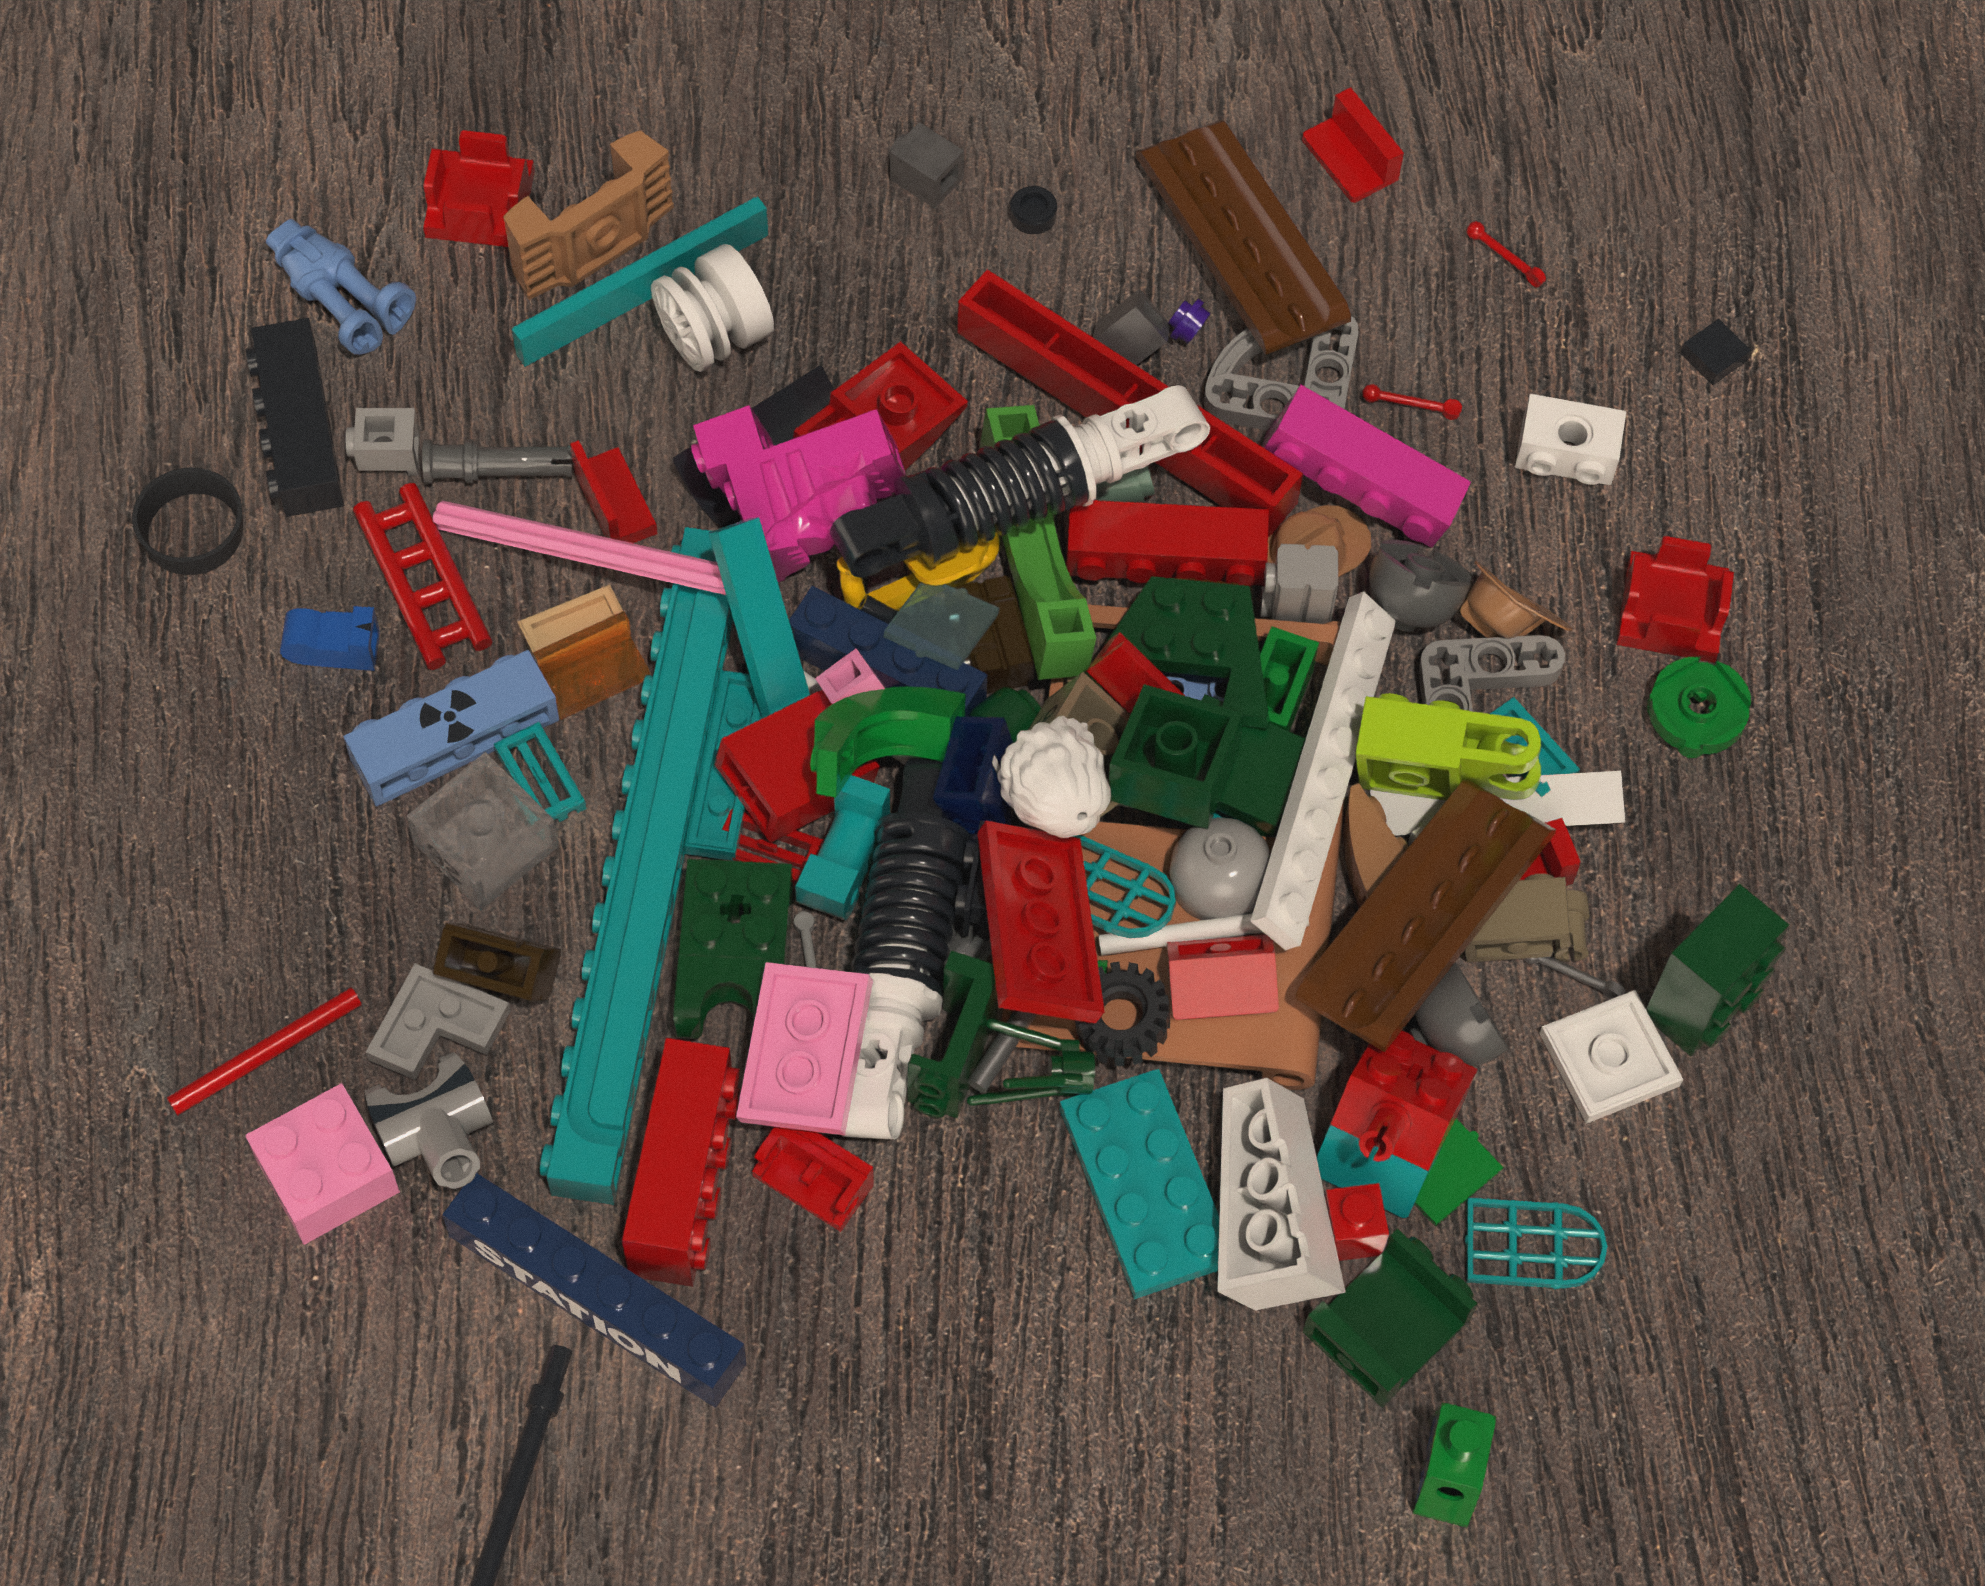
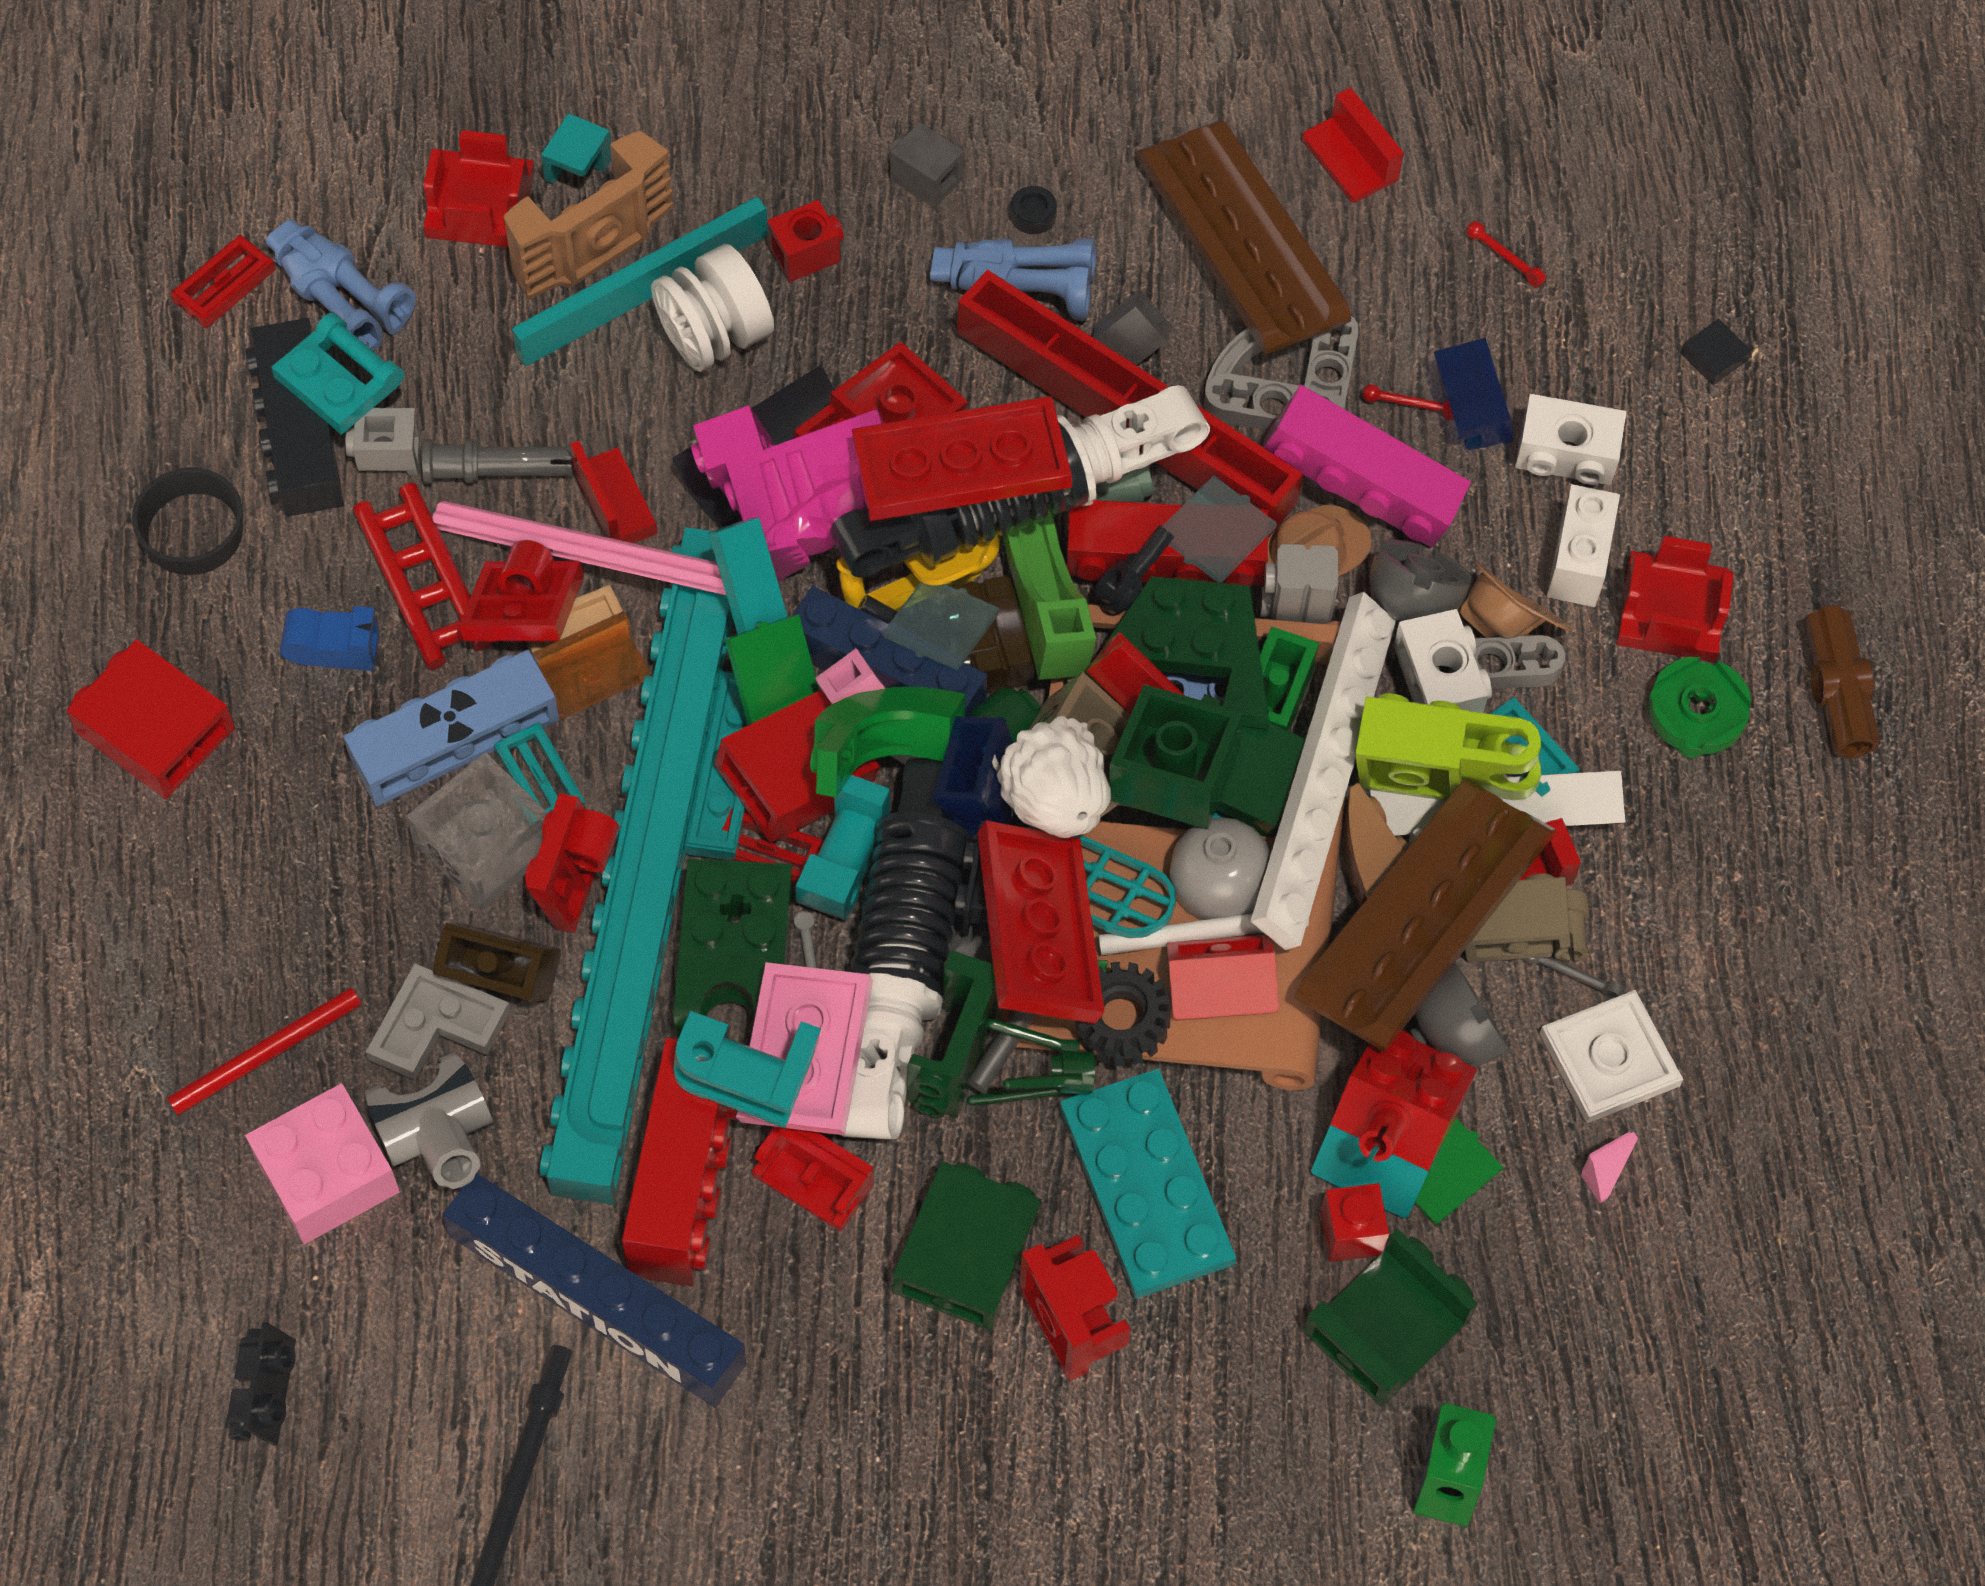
dark purple plate [1168,298,1211,344] -> none
white wedge [1217,1078,1346,1310] -> none
teal window [1464,1198,1608,1289] -> none
dark green brick [1646,883,1790,1057] -> none
none -> red brick [66,639,235,800]
none -> red tile [170,234,276,329]
none -> black hinge [224,1322,296,1446]
none -> teal plate [271,312,404,435]
none -> red plate [459,540,584,642]
none -> red plate [525,793,620,933]
none -> teal panel [541,113,612,184]
none -> teal piece [673,1011,821,1129]
none -> green piece [725,614,819,724]
none -> red brick [767,199,844,283]
none -> red plate [852,396,1072,521]
none -> dark green panel [892,1161,1042,1332]
none -> medium blue piece [930,238,1097,321]
none -> red panel [1019,1235,1131,1382]
none -> black plate [1096,525,1175,614]
none -> clear light blue piece [1163,476,1277,583]
none -> white brick [1394,609,1492,713]
none -> clear blue hinge [1434,338,1514,450]
none -> white brick [1547,484,1620,607]
none -> bright pink slope [1581,1132,1638,1203]
none -> reddish brown piece [1805,605,1880,759]

